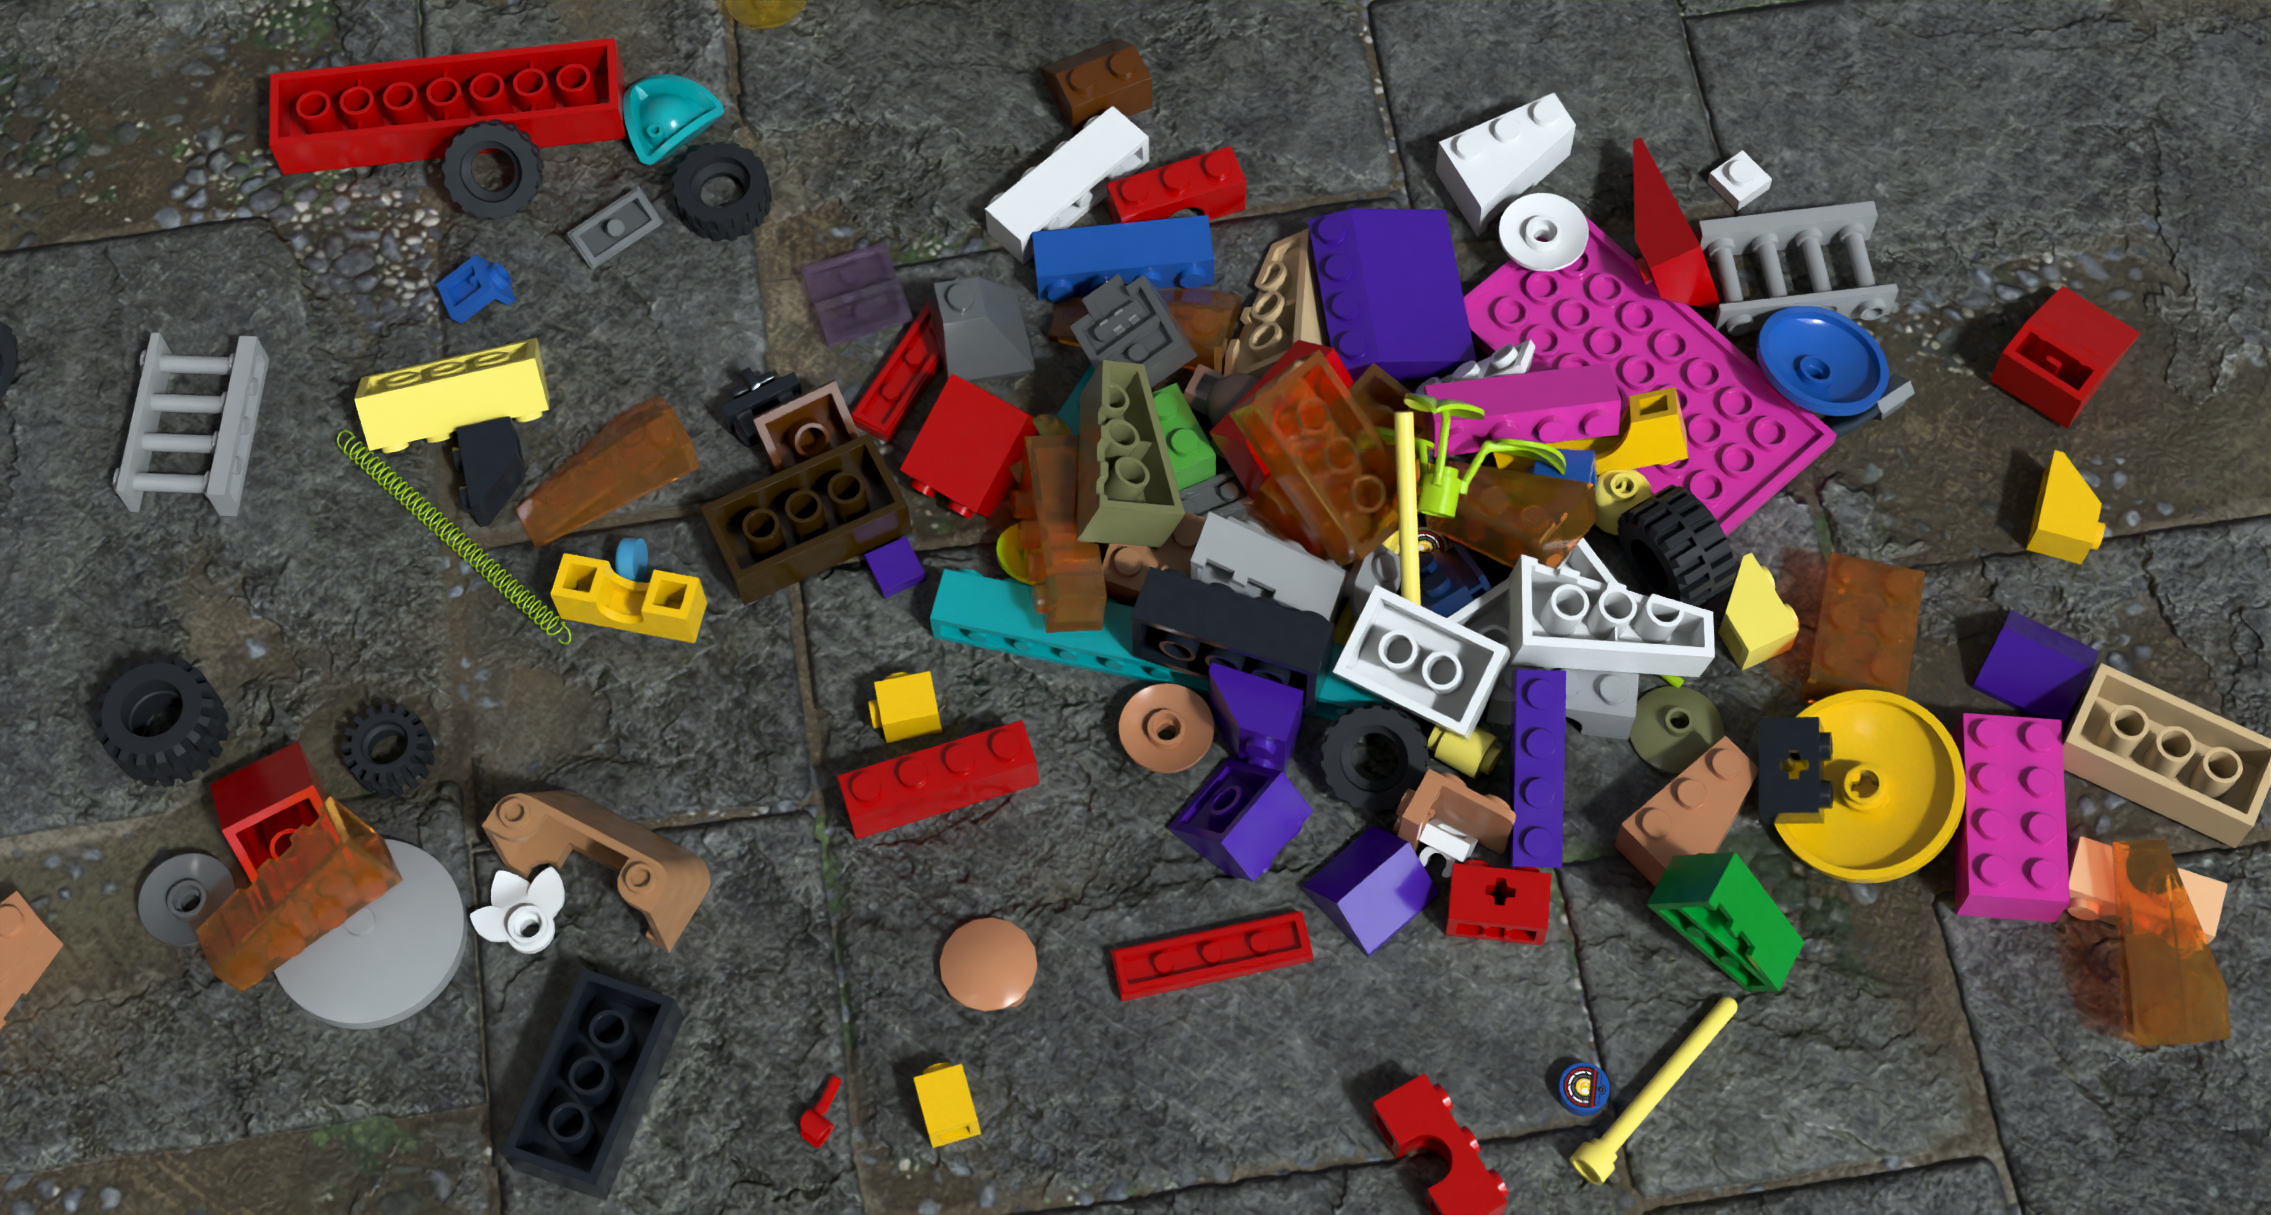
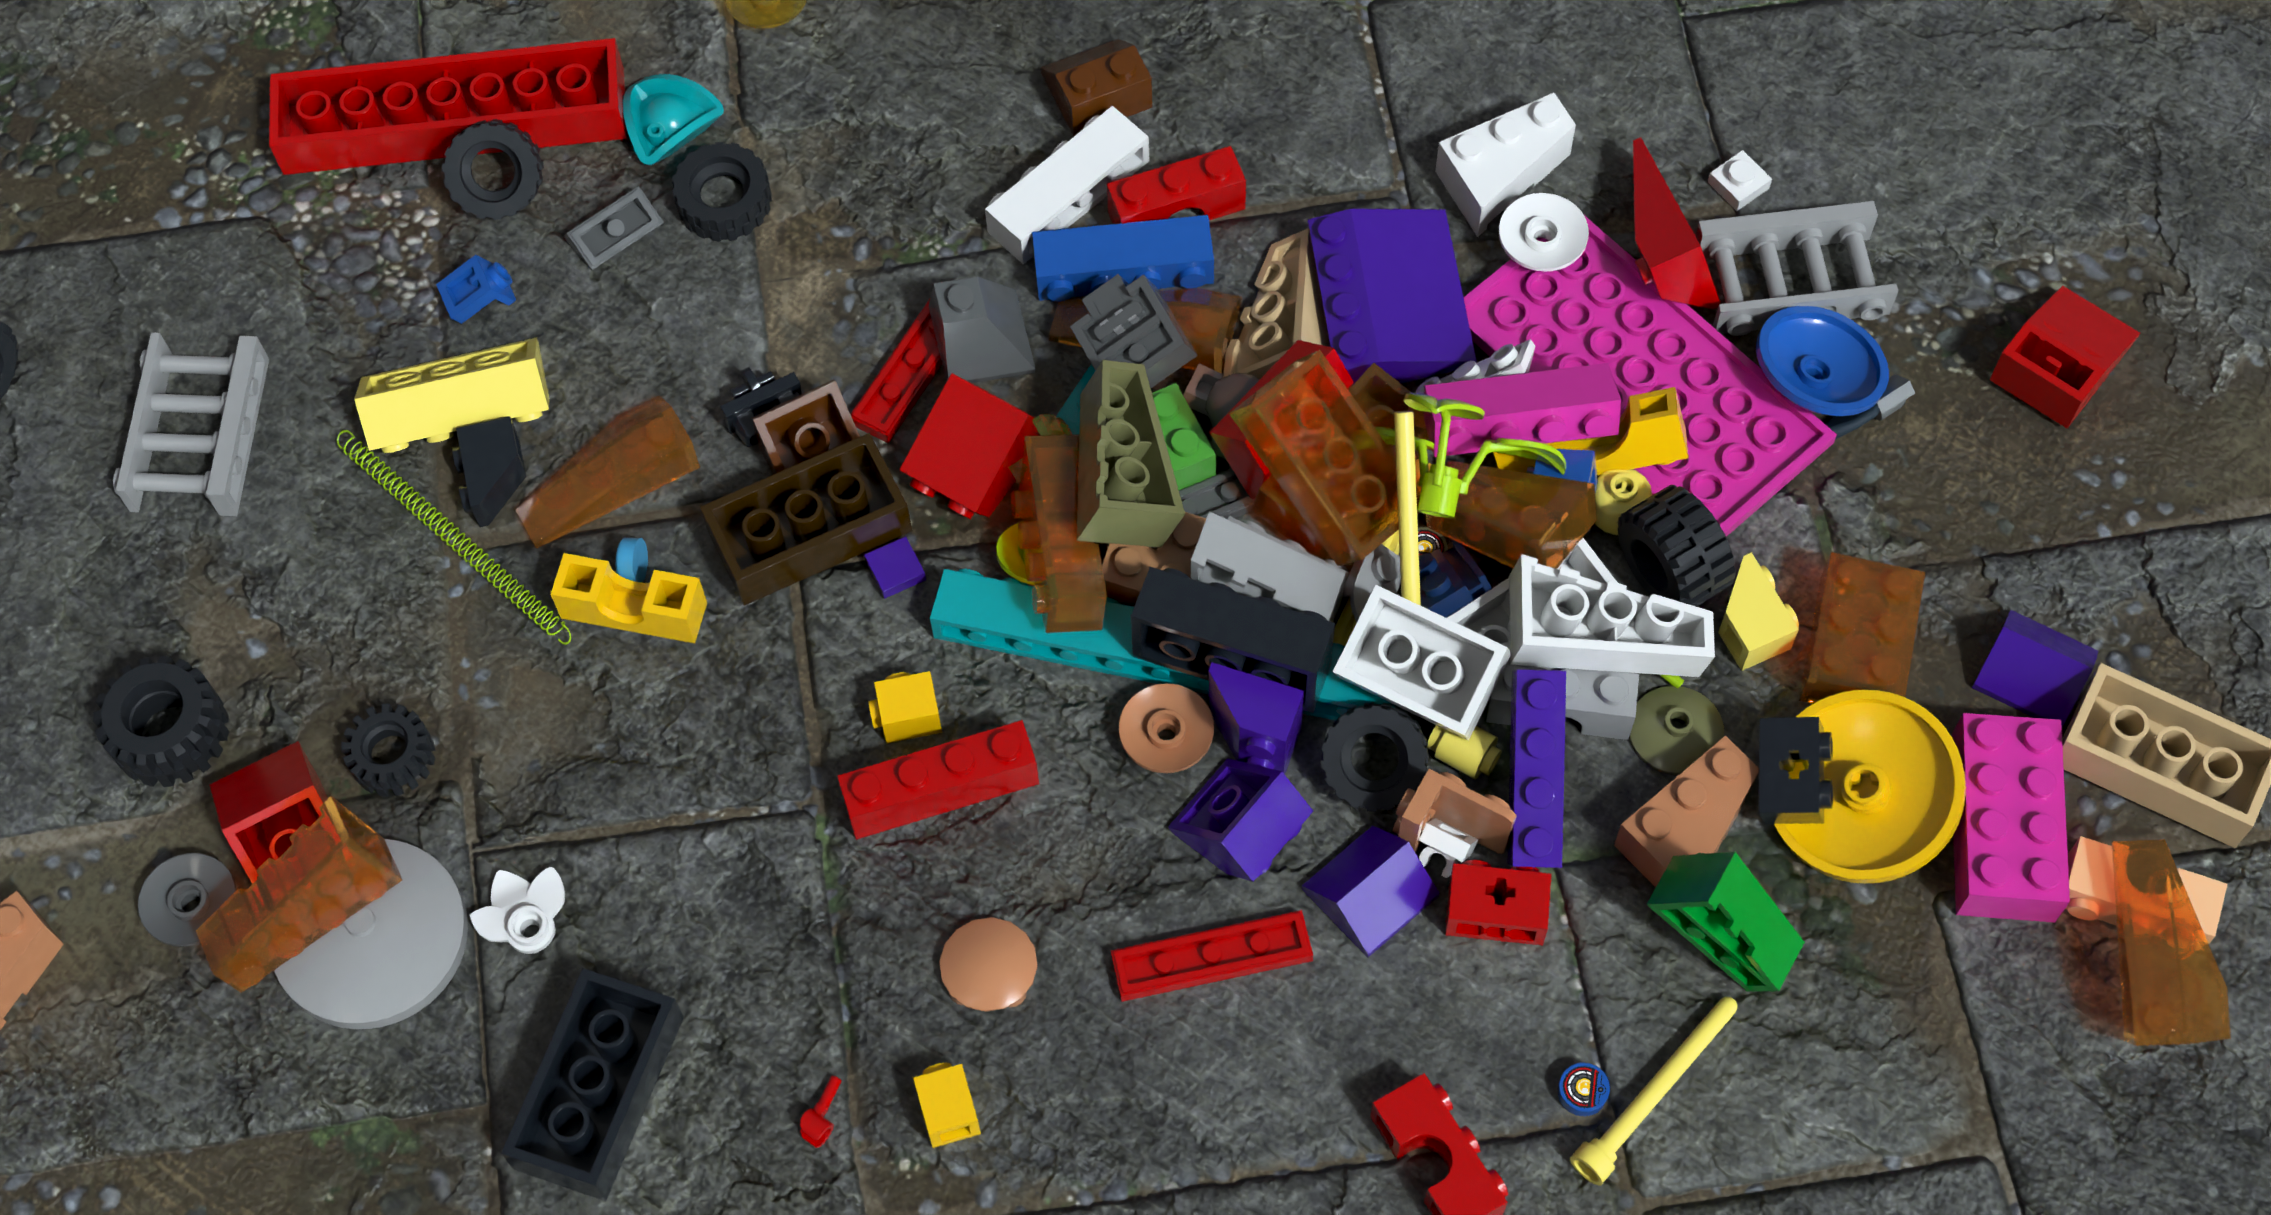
medium nougat windscreen [482,790,711,953] -> none
clear purple slope [801,242,913,347] -> none
yellow slope [2026,450,2105,564] -> none

